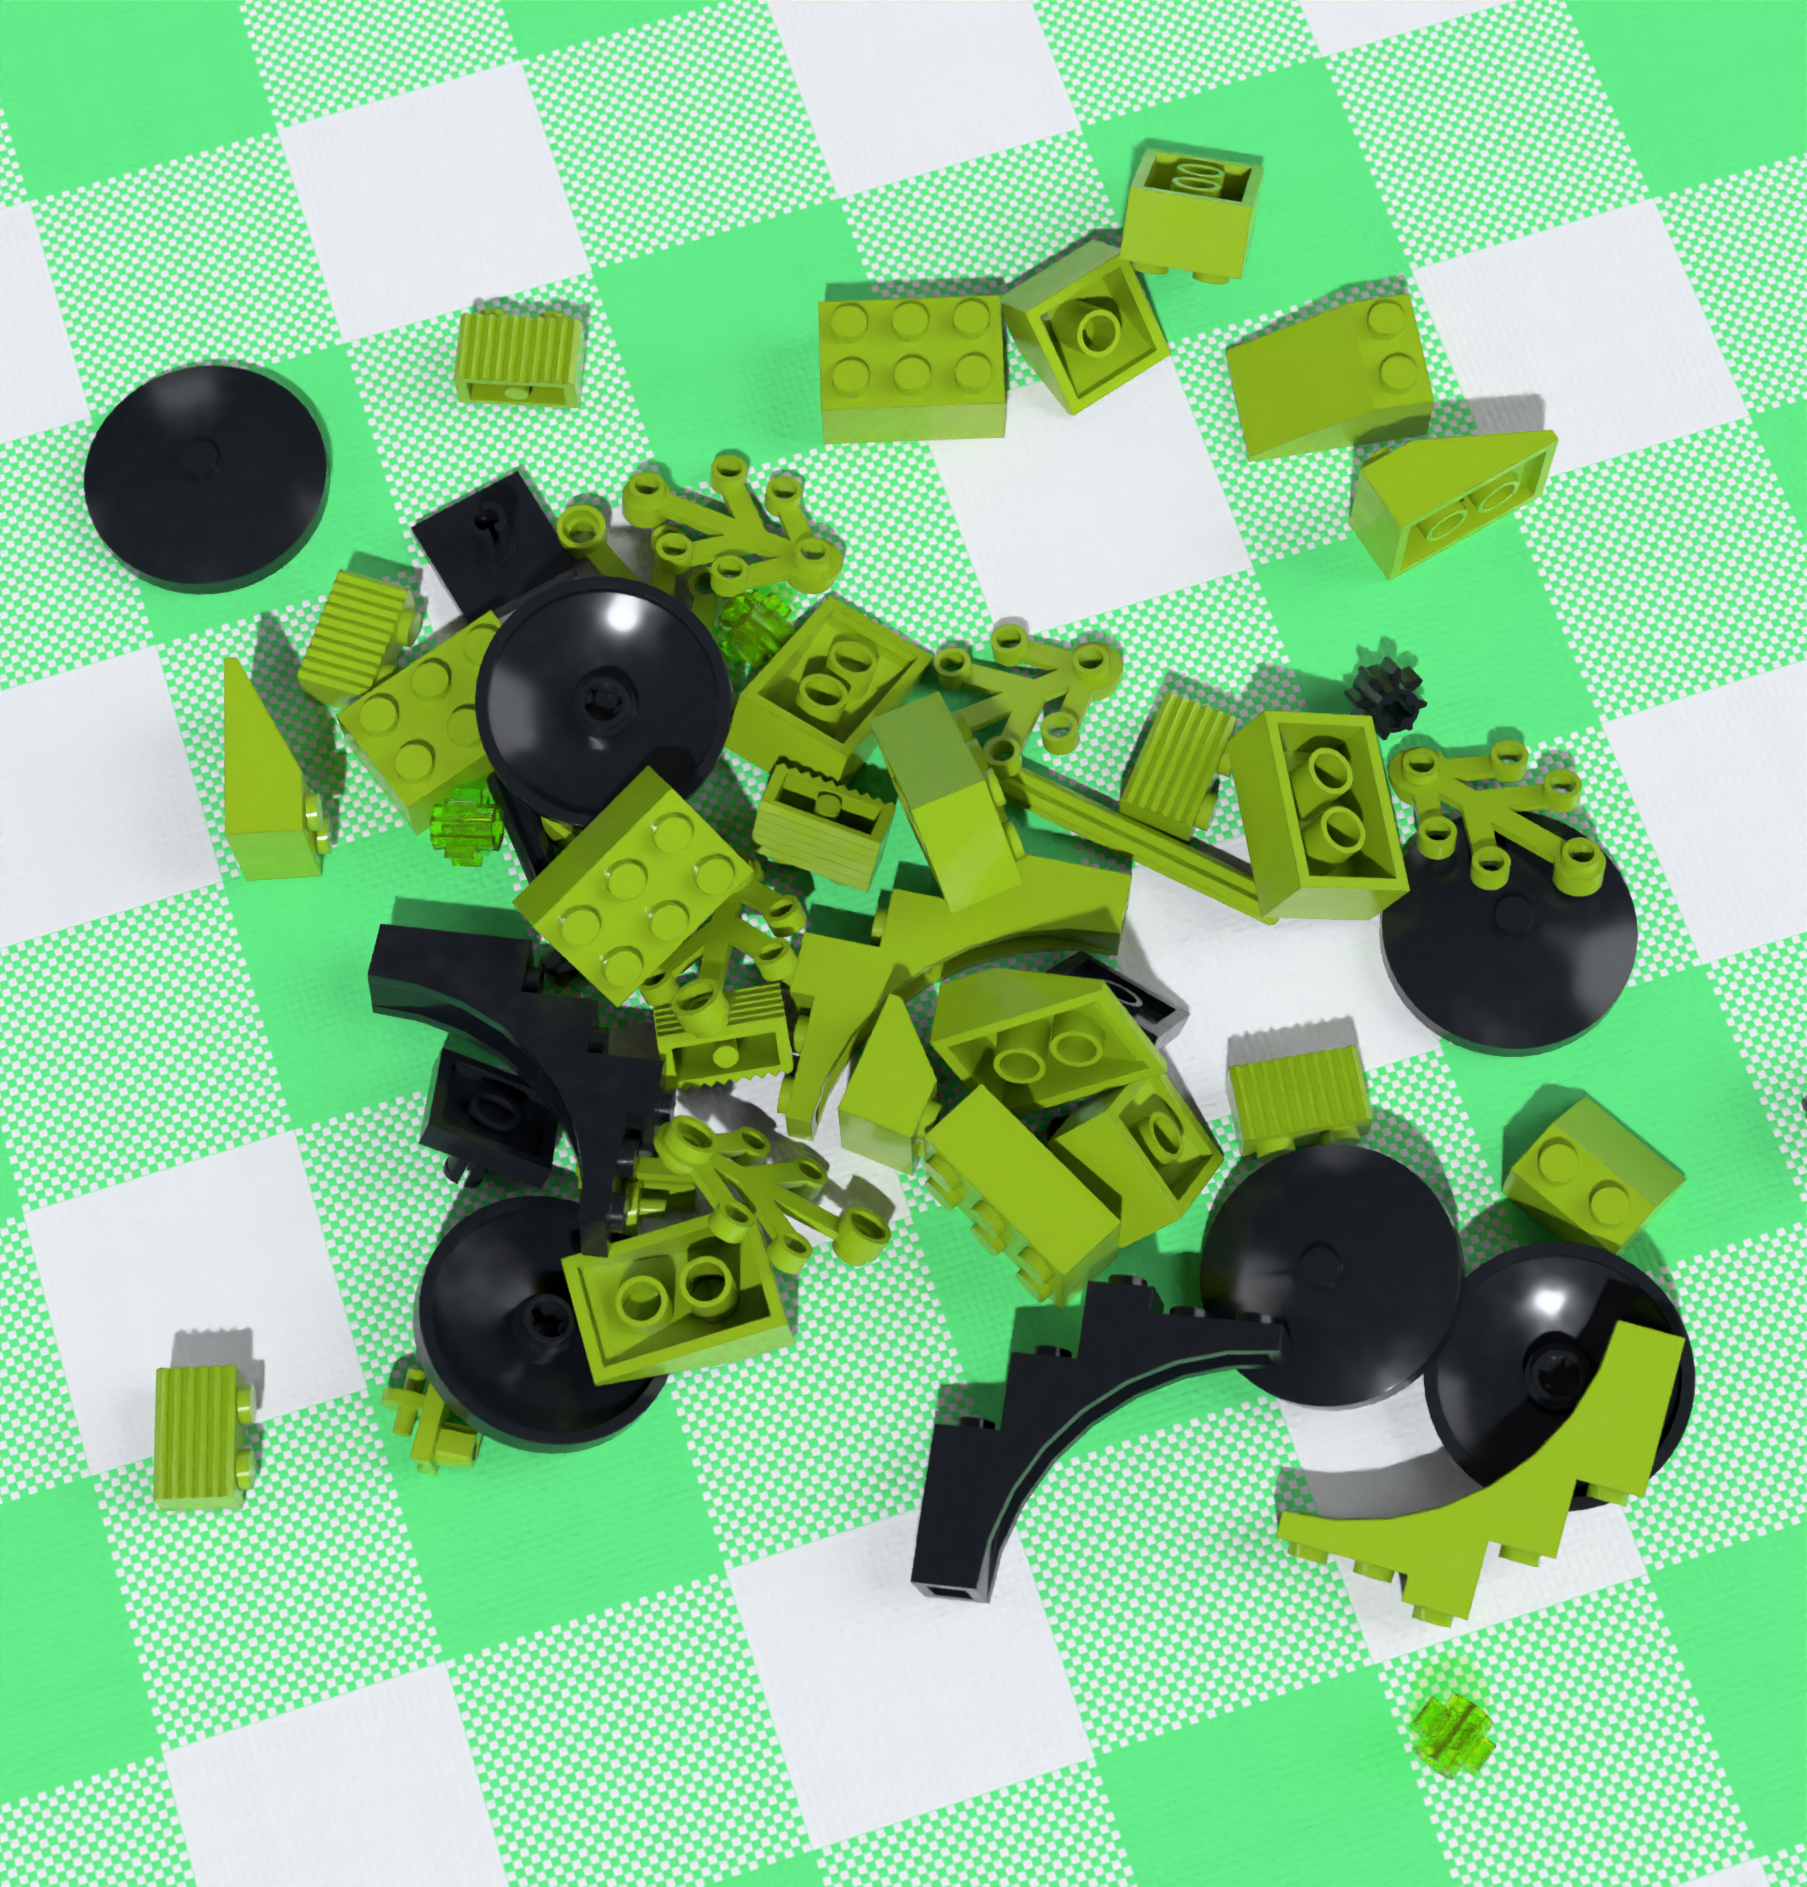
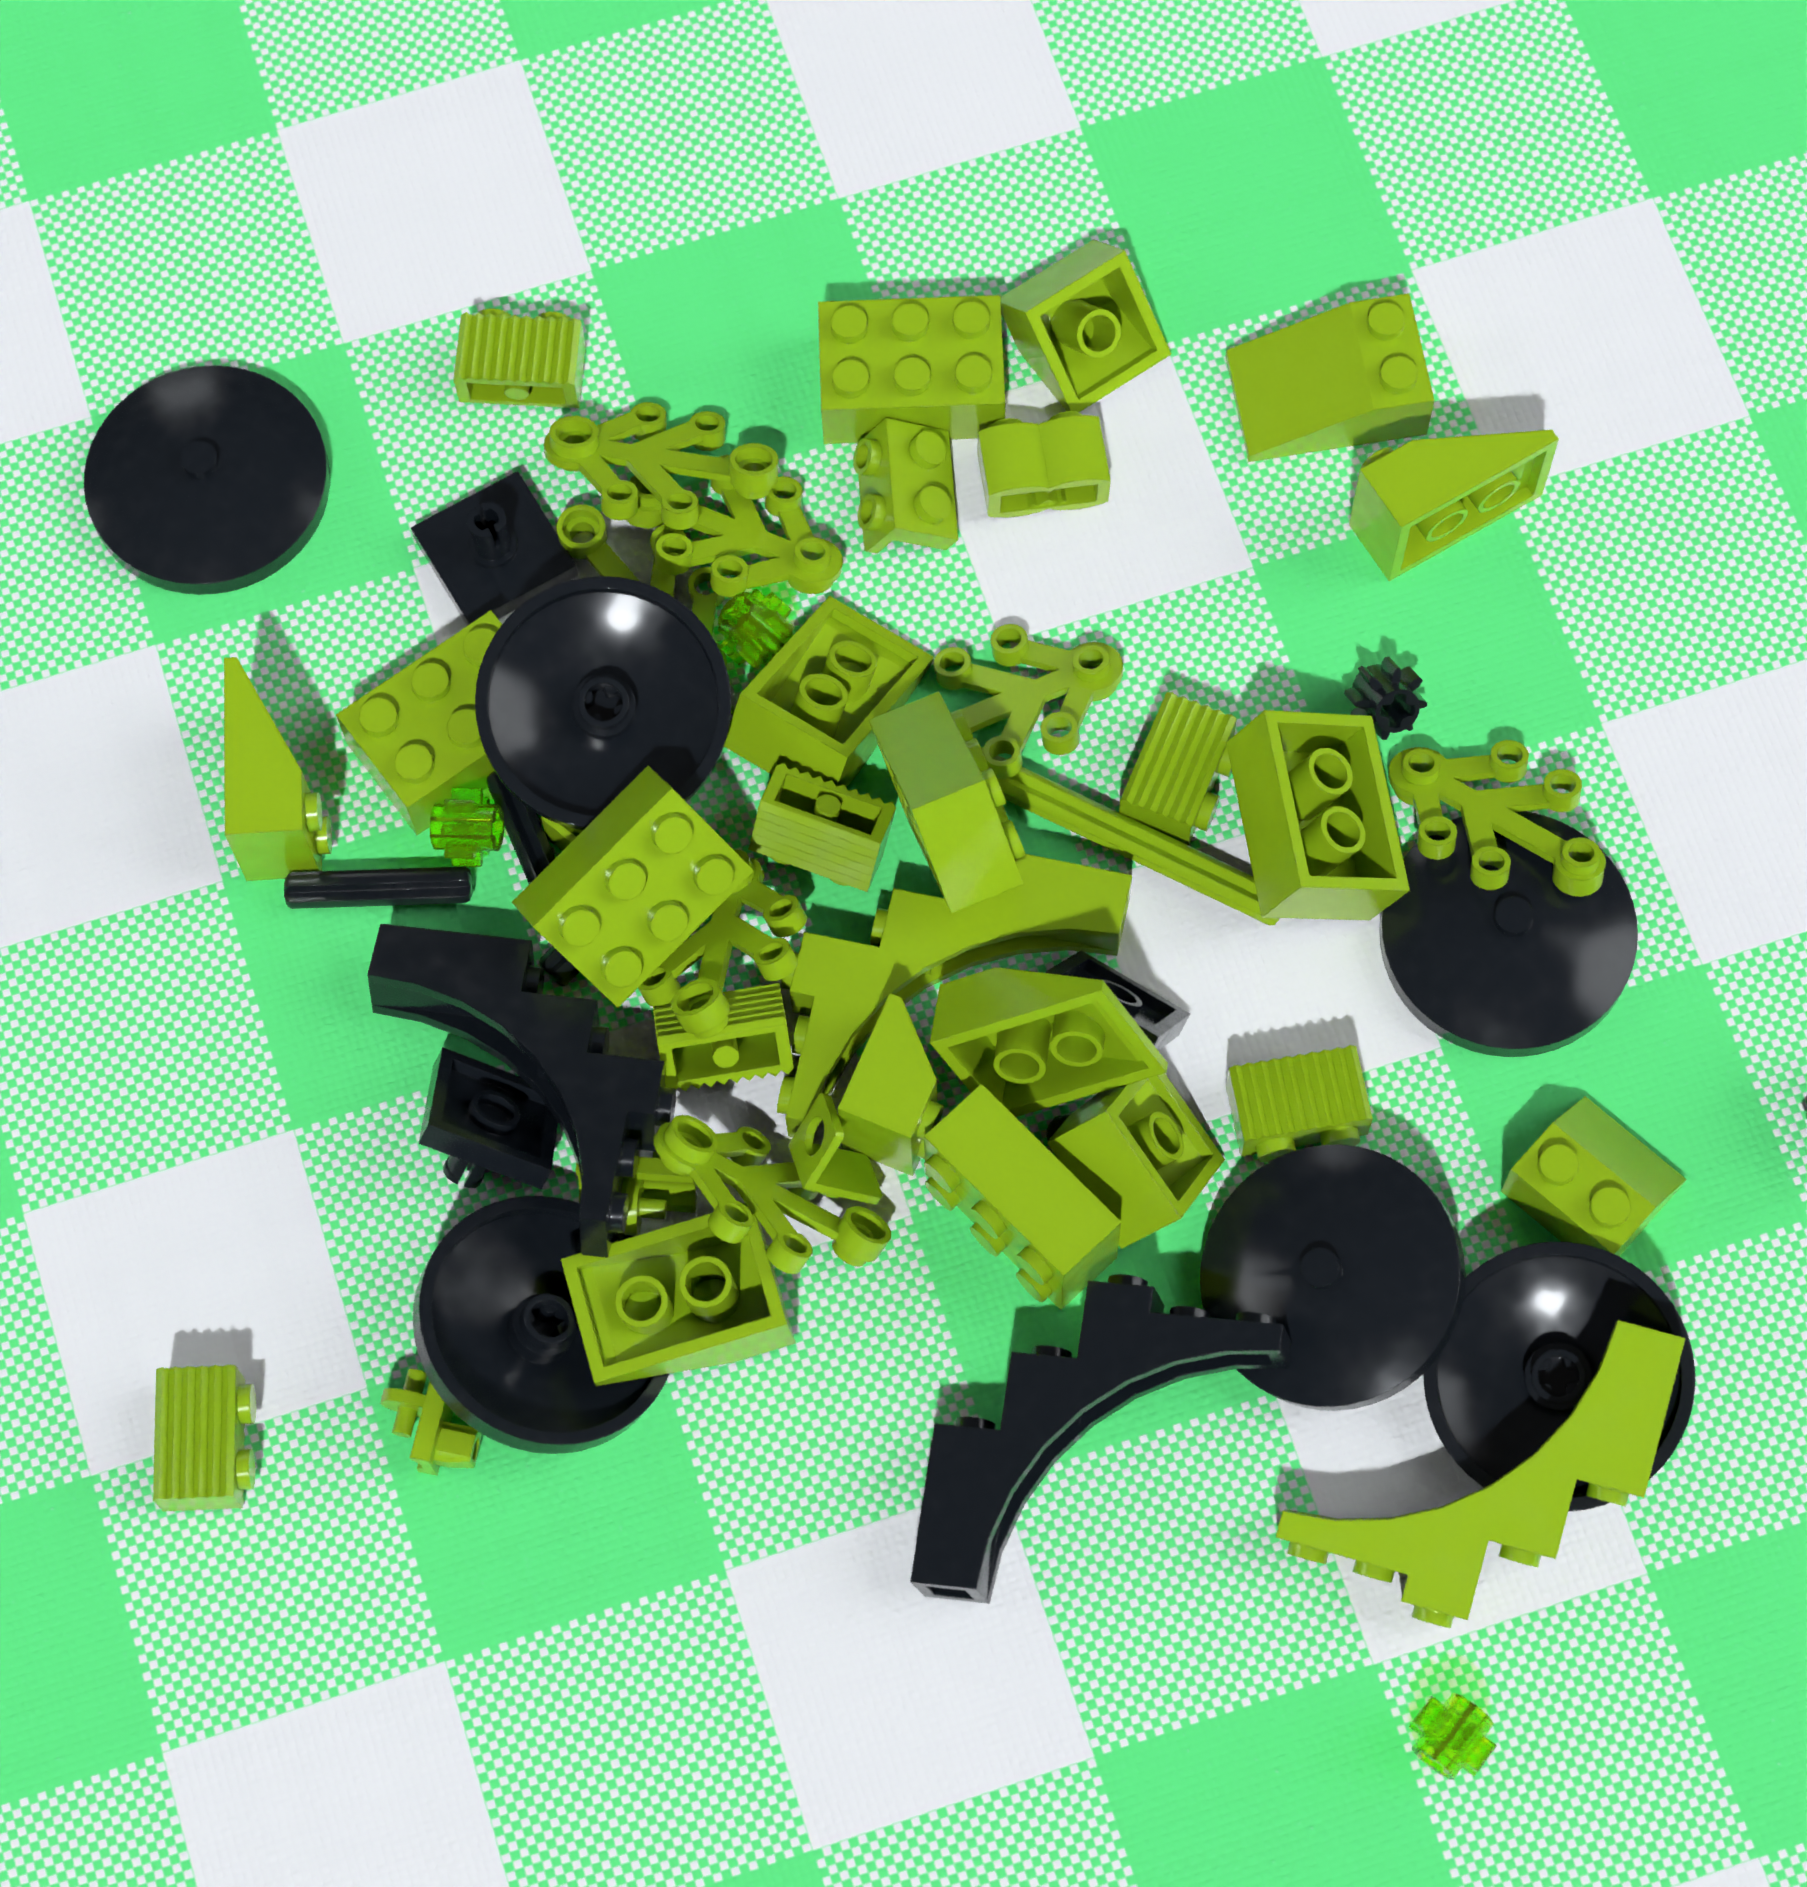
lime brick [297,569,421,709] -> none
lime brick [1119,148,1265,285] -> none
none -> black axle [284,866,473,909]
none -> lime plant [544,402,779,530]
none -> lime bracket [788,1093,883,1205]
none -> lime bracket [853,418,958,554]
none -> lime brick [977,411,1111,518]

